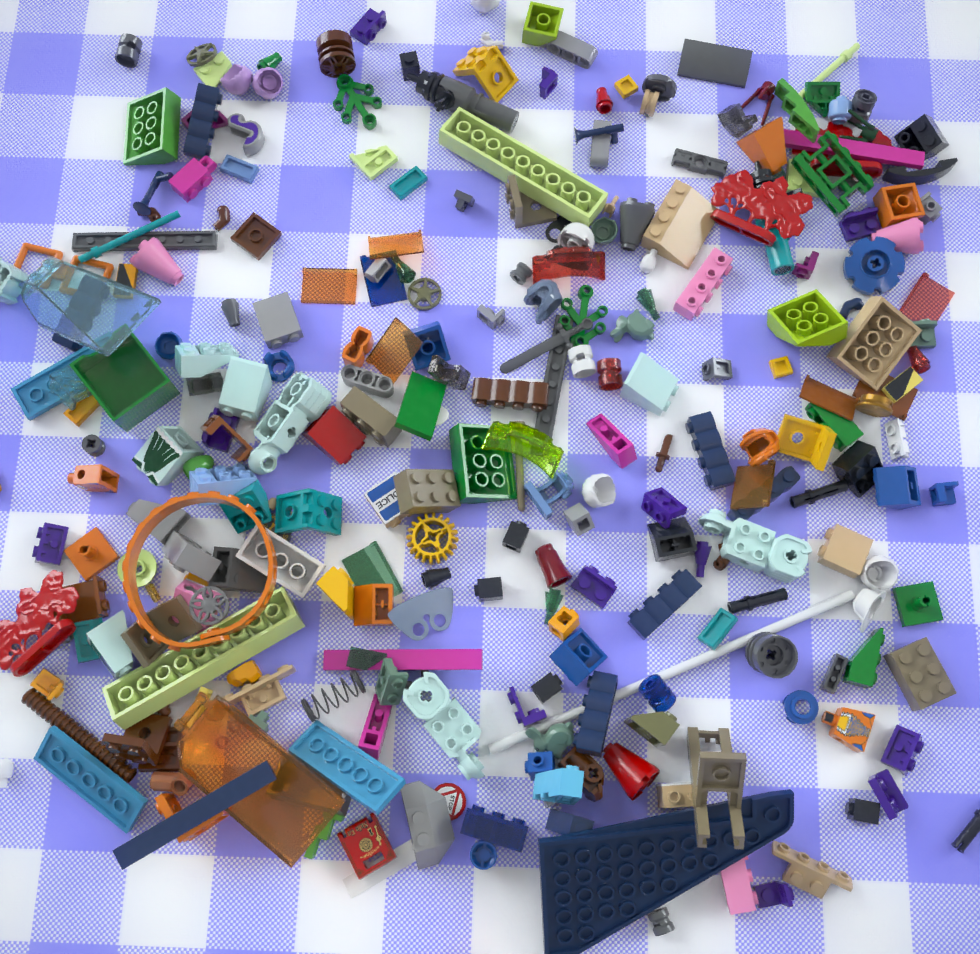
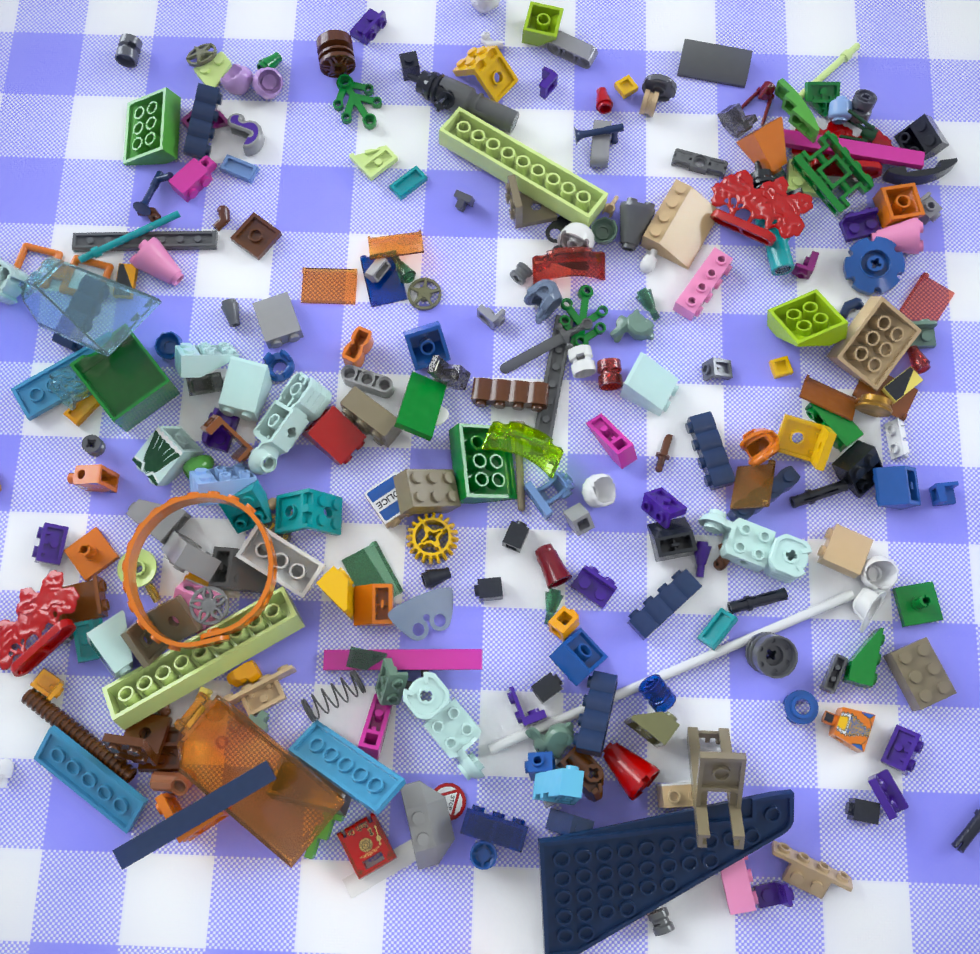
clear orange piece [365,317,423,384] -> none

